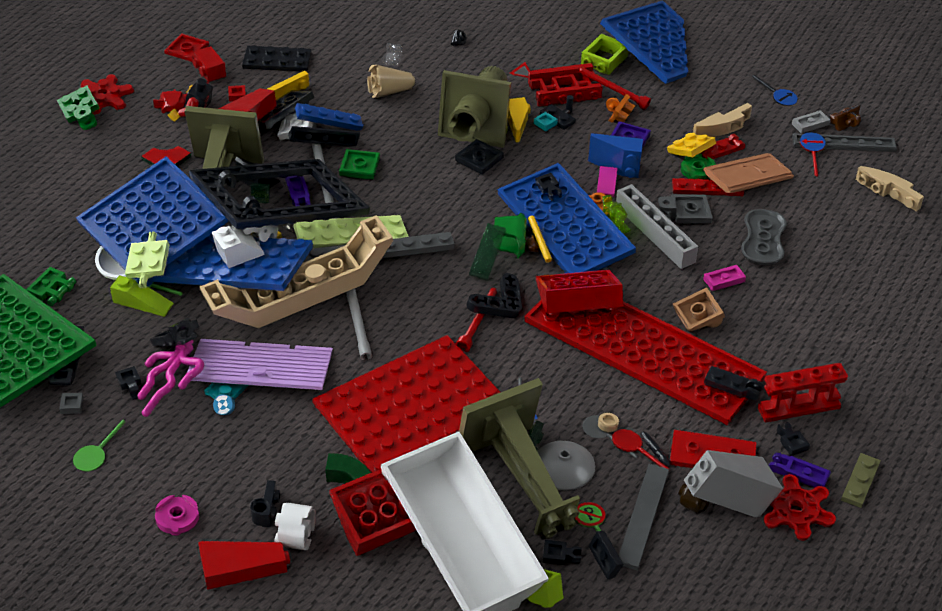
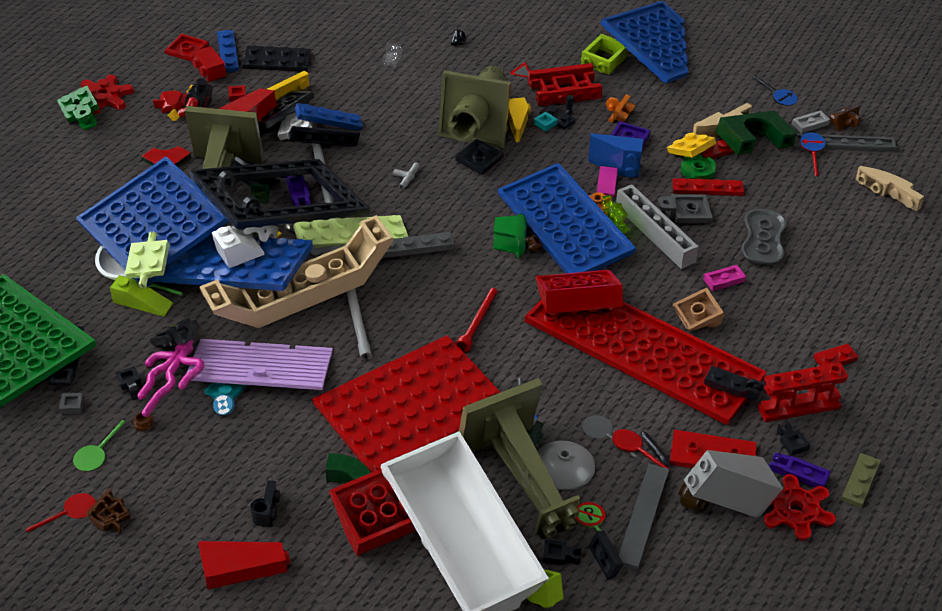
green plate [26,267,77,306] -> none
dark pink plate [155,495,199,536] -> none
white brick [275,503,315,550] -> none
green plate [339,149,380,180] -> none
tan cone [367,65,415,98] -> none
black beam [466,273,522,318] -> none
clear green plate [469,223,506,280] -> none
yellow bar [528,216,552,263] -> none
black plate [535,173,562,201] -> none
red piece [579,67,651,110] -> none
tan tile [598,413,619,432] -> none
nougat piece [703,153,794,193] -> none
none -> red piece [26,493,96,532]
none -> reddish brown piece [87,488,130,534]
none -> reddish brown plate [133,411,154,431]
none -> blue plate [217,30,239,73]
none -> light grey piece [393,163,420,189]
none -> dark green arch [715,110,797,155]
none -> red plate [813,343,858,366]

